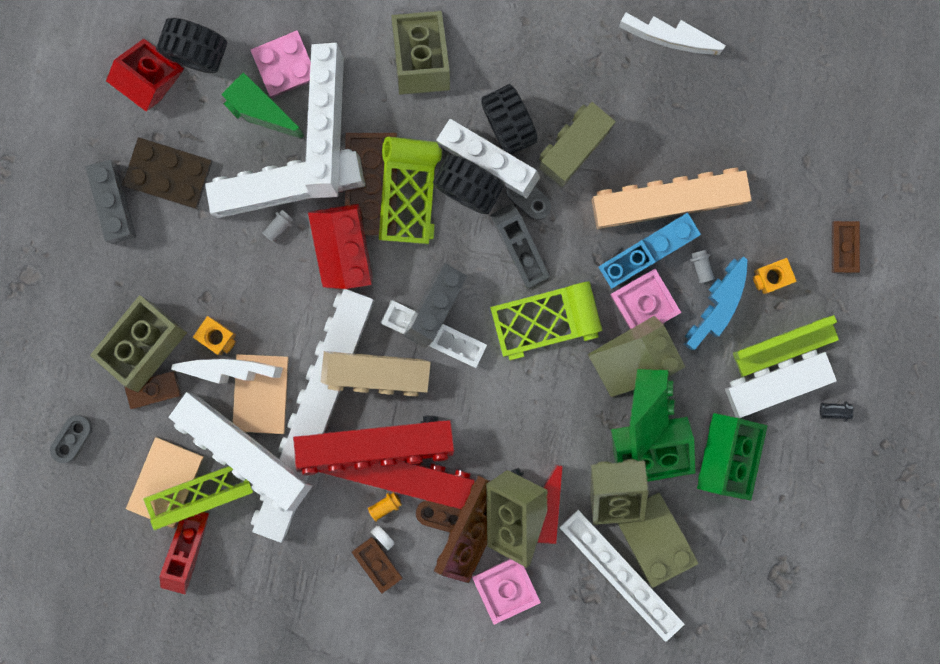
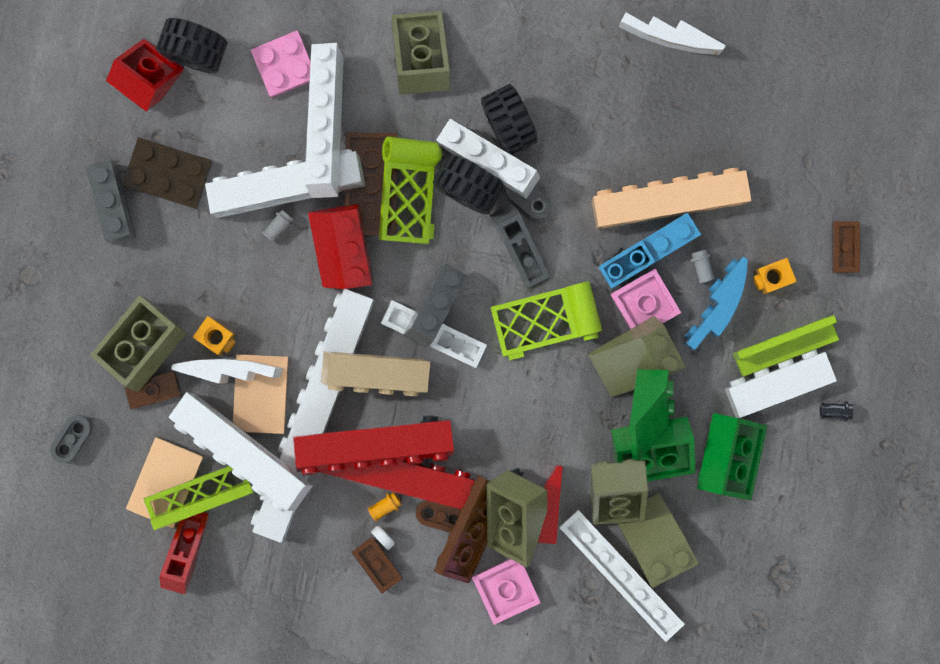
green slope [221,72,304,139] -> none
olive brick [539,102,616,188] -> none

